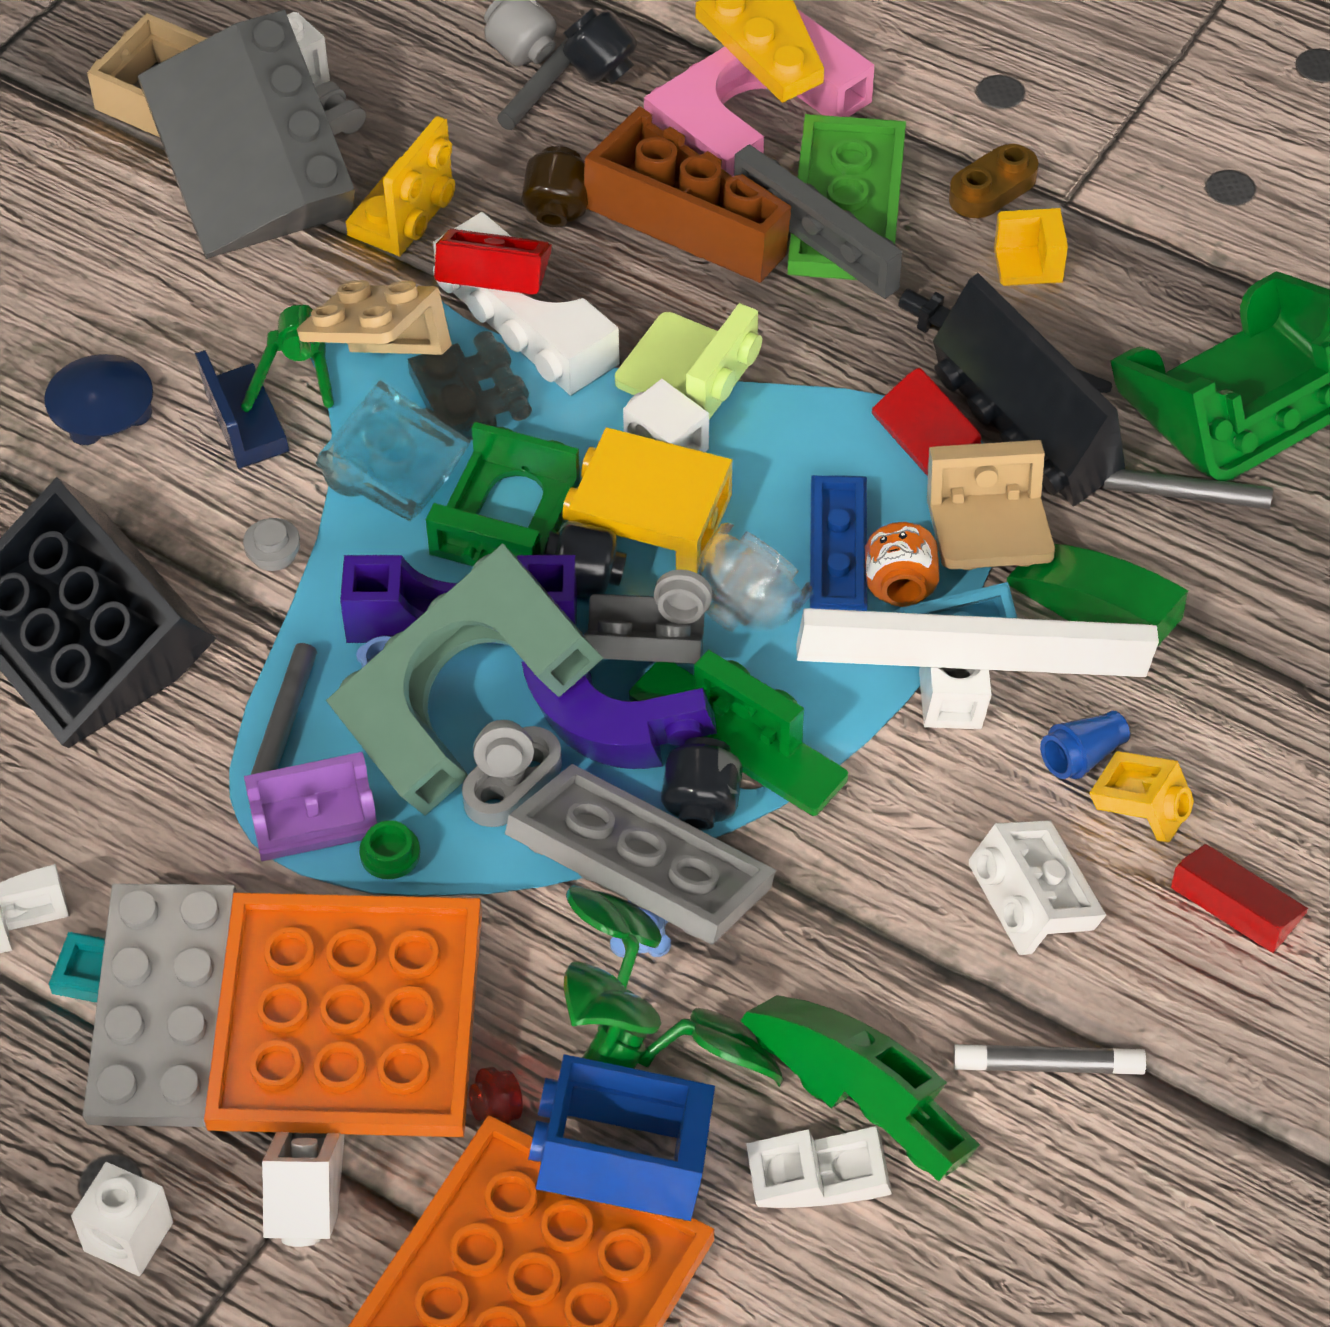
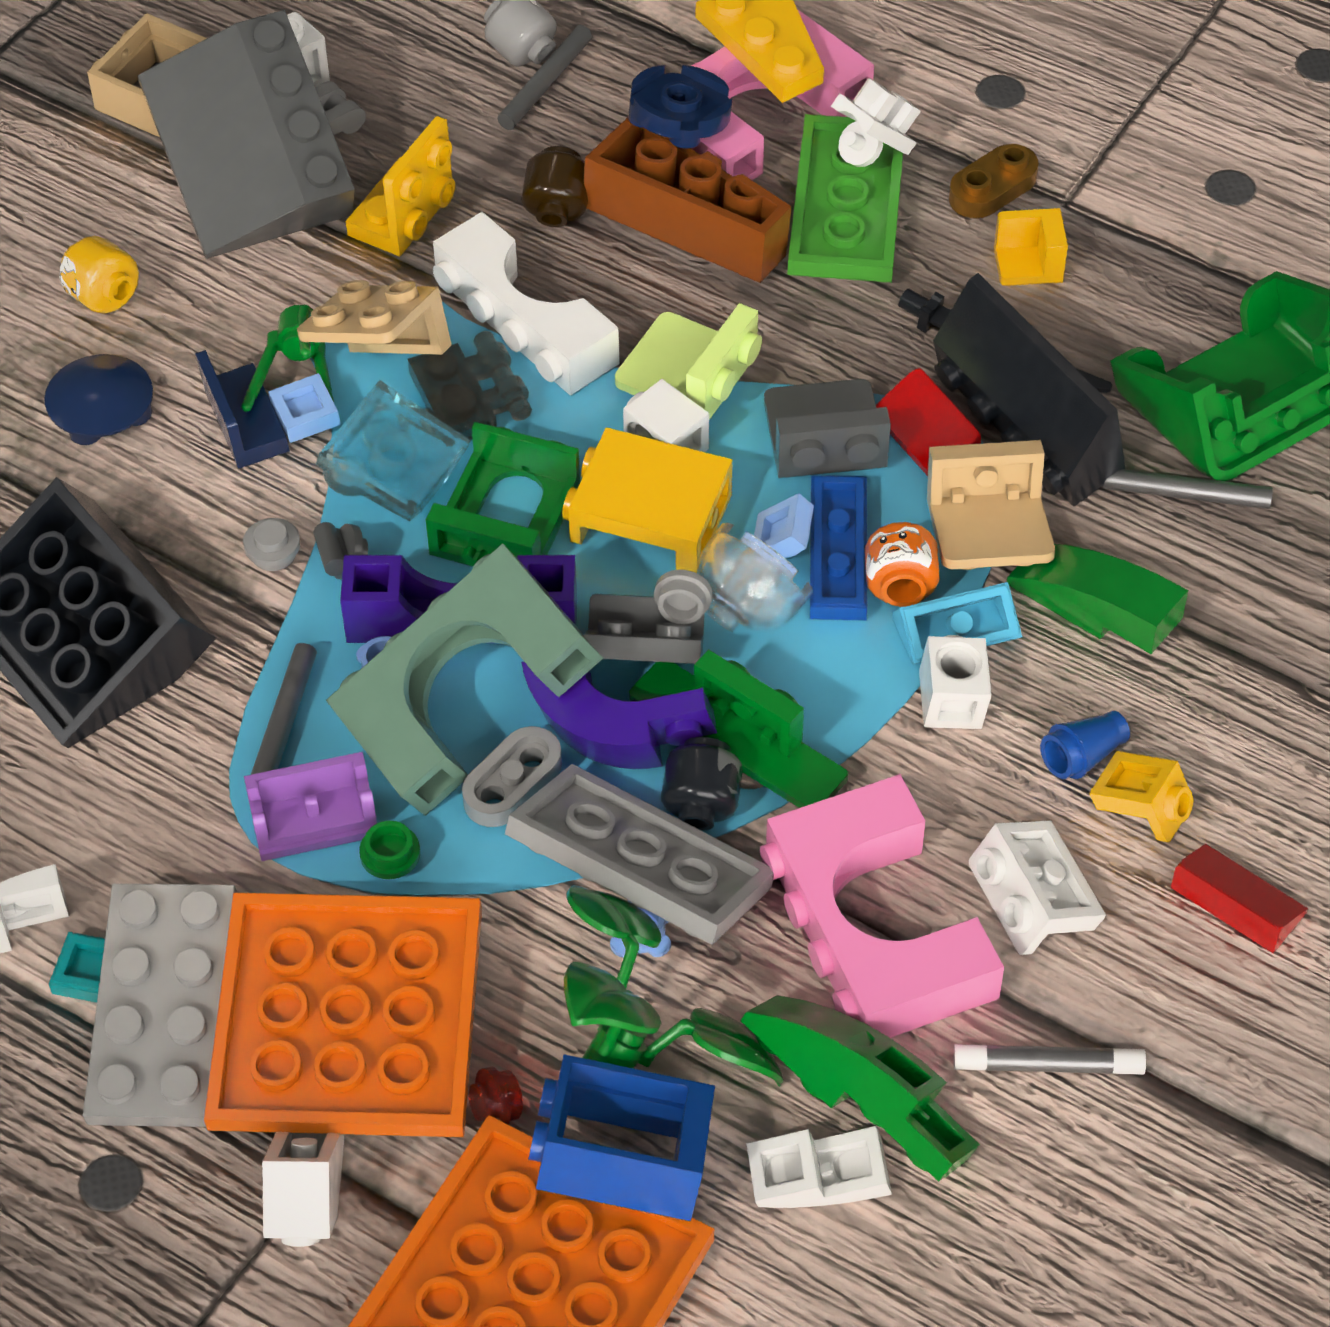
white brick [71,1162,173,1277] -> none
red slope [434,229,552,295] -> none
light grey plate [473,720,534,778] -> none
black head [544,521,627,600] -> none
black head [563,7,637,84] -> none
dark grey plate [734,144,902,299] -> none
white tile [796,608,1159,677] -> none
none -> yellow head [59,235,139,314]
none -> light blue plate [268,373,341,443]
none -> dark grey plate [313,522,368,580]
none -> dark blue plate [628,65,732,148]
none -> light blue plate [750,493,814,568]
none -> bright pink arch [760,774,1004,1038]
none -> dark grey bracket [764,379,891,478]
none -> white hips [831,78,921,167]

